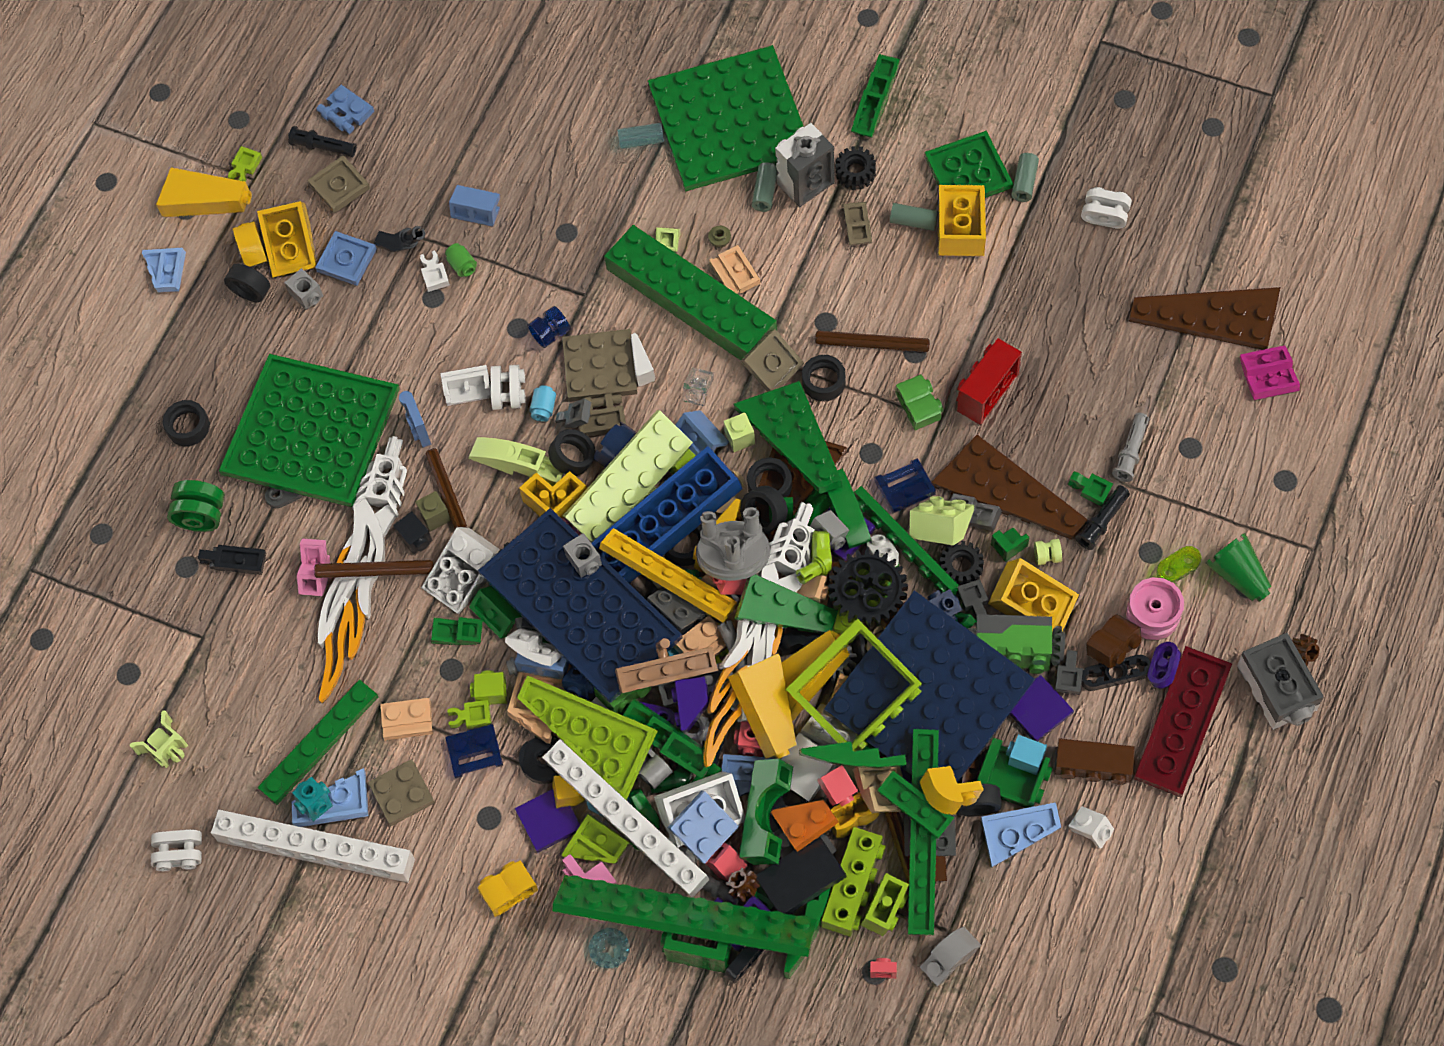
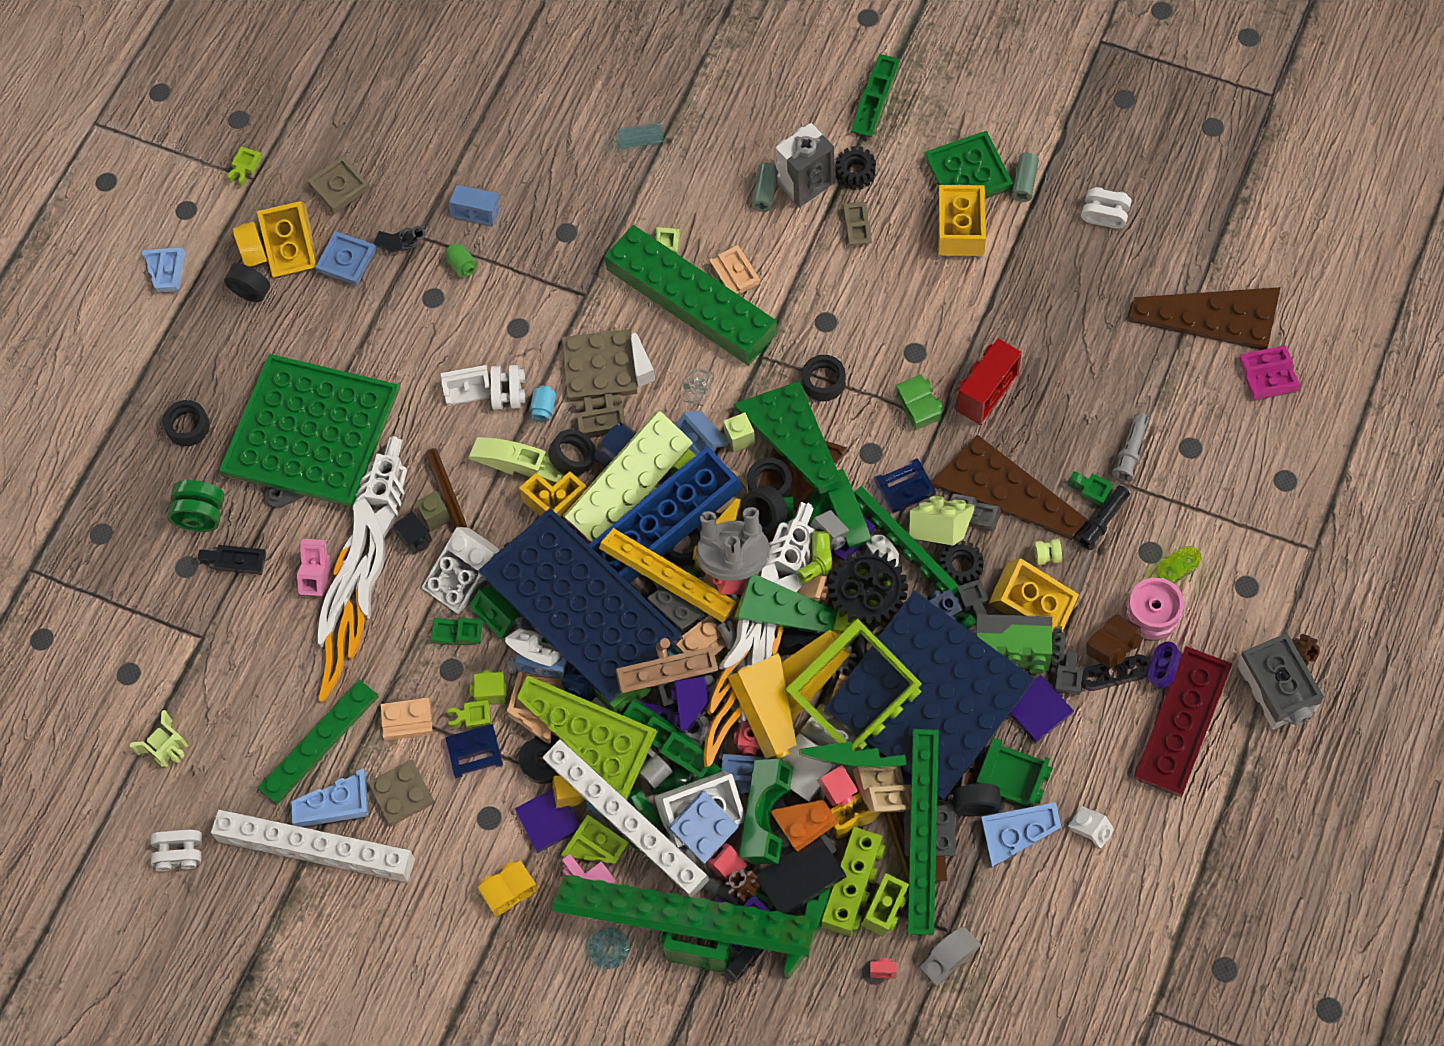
yellow slope [156,167,252,217] -> none
light grey brick [284,268,323,310] -> none
black pin [288,126,357,157] -> none
teal brick [292,776,333,822] -> none
reddish brown axle [314,560,434,578] -> none
medium blue plate [316,85,375,134] -> none
medium blue plate [399,391,431,448] -> none
white plate [420,251,450,292] -> none
clear blue wheel [527,306,571,349] -> none
dark grey plate [555,399,592,428] -> none
light grey brick [563,533,602,578] -> none
green plate [648,45,804,192] -> none
olive plate [708,226,731,248] -> none
dark tan plate [741,329,804,392] -> none
reddish brown axle [815,330,930,352] -> none
green plate [877,771,954,839] -> none
sand green piece [890,203,938,231] -> none
yellow brick [920,766,984,815] -> none
green panel [991,528,1030,562] -> none
medium azure brick [1006,735,1047,775] -> none
reddish brown brick [1055,738,1135,785] -> none
green cone [1205,533,1272,602] -> none

